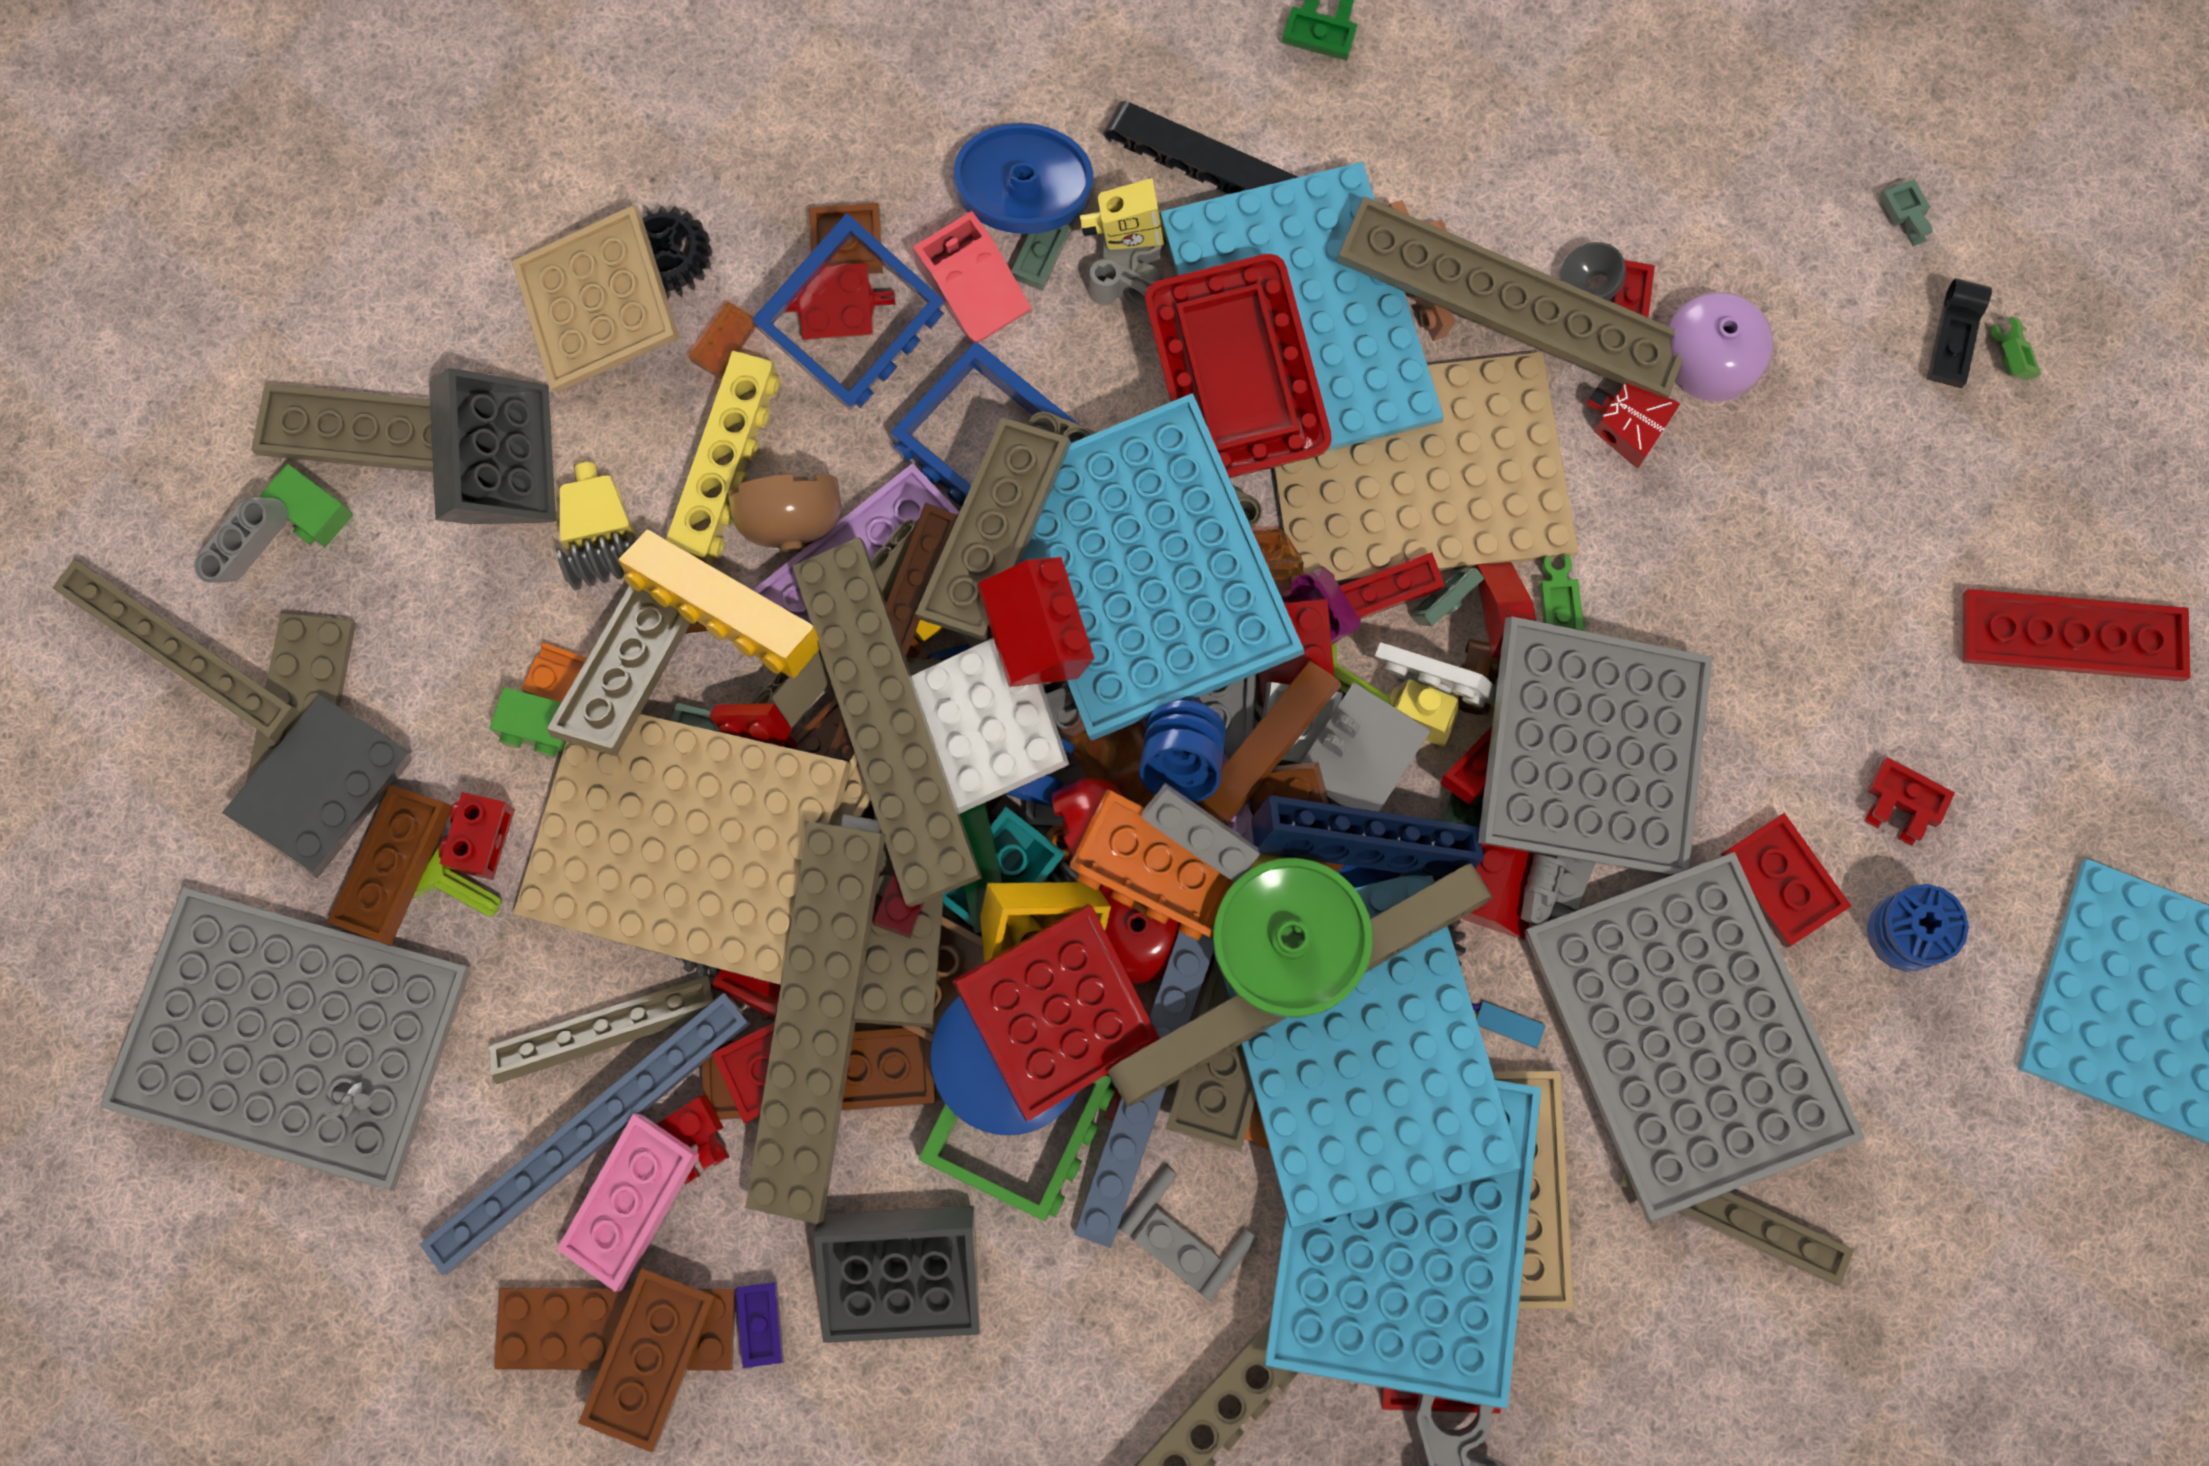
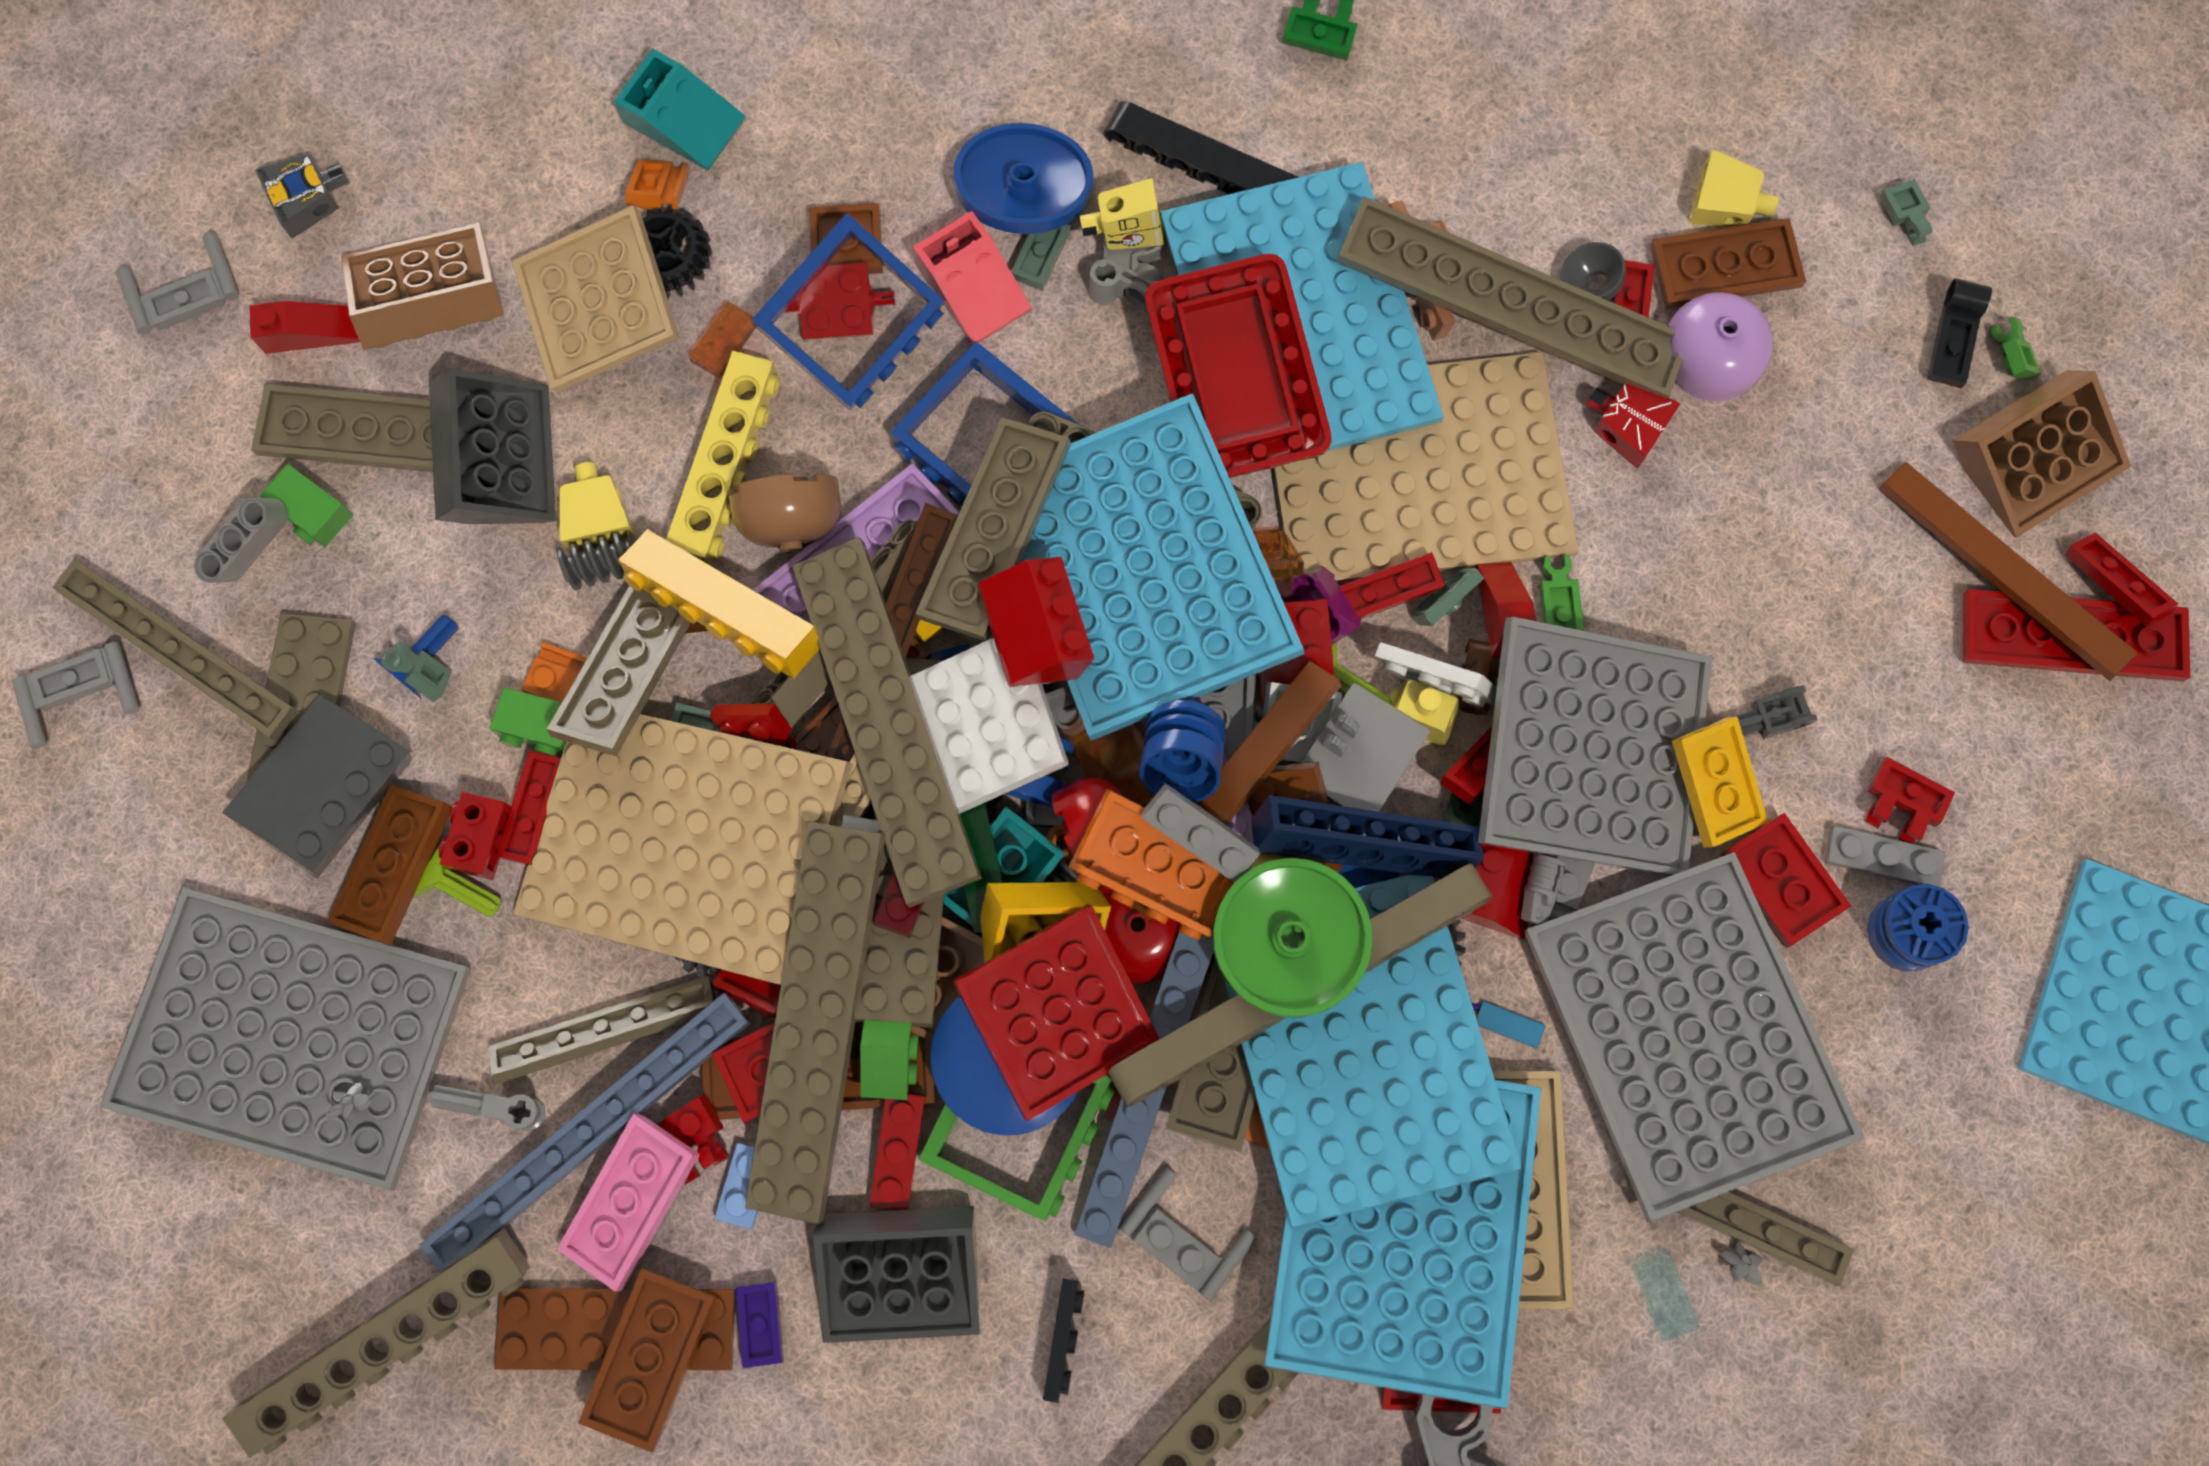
none -> light grey plate [12,642,139,749]
none -> light grey plate [116,233,239,334]
none -> dark tan brick [222,1229,530,1458]
none -> red slope [249,301,360,354]
none -> torso [255,155,350,238]
none -> medium nougat slope [341,222,504,350]
none -> blue piece [373,615,459,699]
none -> sand green plate [381,641,452,702]
none -> light grey connector [430,1085,545,1131]
none -> red plate [496,750,561,866]
none -> teal slope [614,48,746,171]
none -> orange plate [625,159,689,210]
none -> light blue plate [714,1143,758,1230]
none -> bright green brick [860,1020,919,1100]
none -> red plate [869,1092,926,1210]
none -> black plate [1043,1278,1085,1403]
none -> clear light blue tile [1632,1252,1700,1341]
none -> dark orange plate [1650,218,1806,309]
none -> yellow plate [1672,716,1769,847]
none -> light yellow torso [1689,150,1779,228]
none -> dark grey connector [1706,685,1818,739]
none -> light grey plant [1720,1241,1763,1285]
none -> light grey plate [1825,826,1945,887]
none -> dark orange tile [1879,462,2138,681]
none -> medium nougat slope [1952,370,2131,537]
none -> red plate [2065,532,2179,627]

